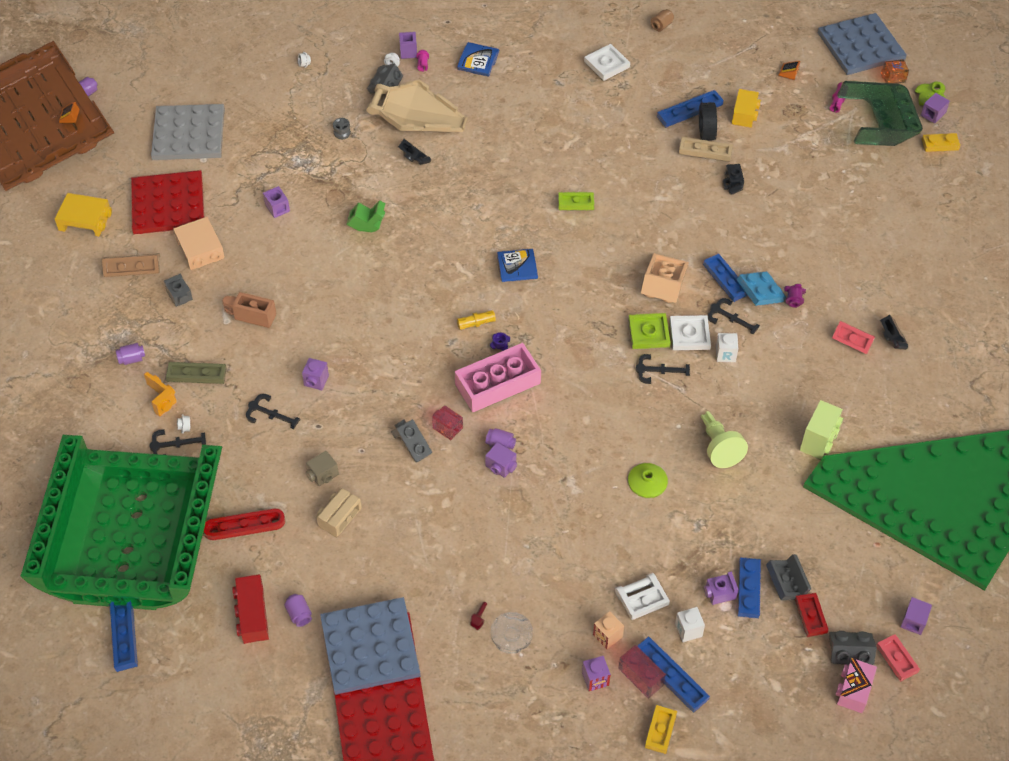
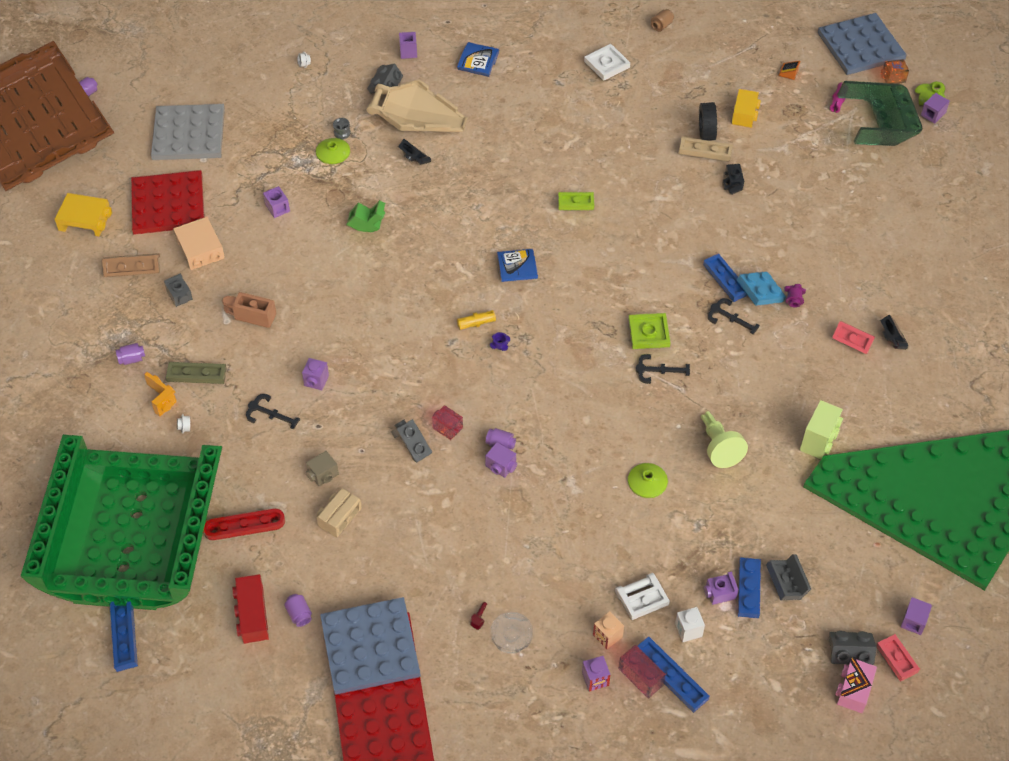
orange slope [59,102,80,123] -> none
black piece [149,429,206,455] -> none
white plate [384,53,400,67] -> none
dark pink pin [416,50,429,72] -> none
bright pink brick [455,343,541,413] -> none
light nougat slope [641,253,689,303] -> none
yellow plate [645,705,677,754] -> none
blue plate [657,90,724,128] -> none
white plate [670,315,711,350] -> none
white brick [716,333,738,362] -> none
red plate [795,593,829,637] -> none
yellow plate [922,133,960,152] -> none
none -> lime dish [316,138,350,164]

